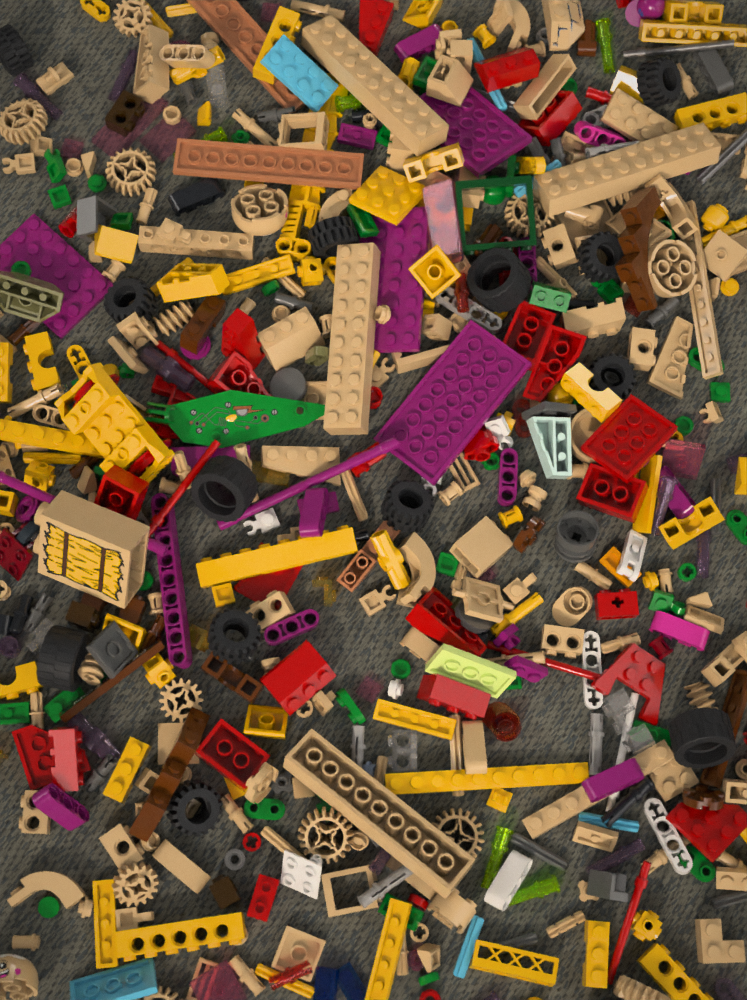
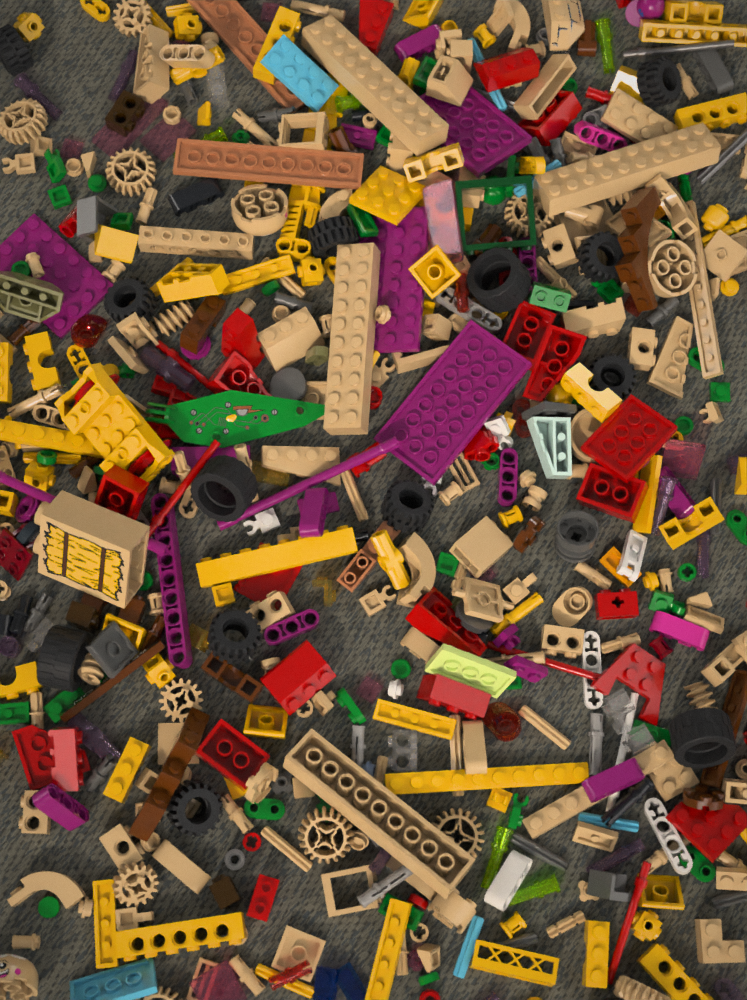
tan hips [36,62,74,96] -> none
tan plate [156,218,192,245] -> none
white hinge [280,850,323,899] -> none
light grey pin [585,140,639,159] -> none
none -> yellow brick [13,12,45,42]
none -> tan pin [25,252,45,278]
none -> green tile [37,450,57,465]
none -> clear red cap [71,314,107,348]
none -> yellow brick [173,13,202,42]
none -> tan beam [179,488,199,519]
none -> reddish brown piece [327,126,358,153]
none -> yellow bush [499,911,527,939]
none -> green plate [506,793,529,830]
none -> tan axle [518,705,571,750]
none -> yellow slope [637,873,685,910]
none -> green axle [678,174,693,202]

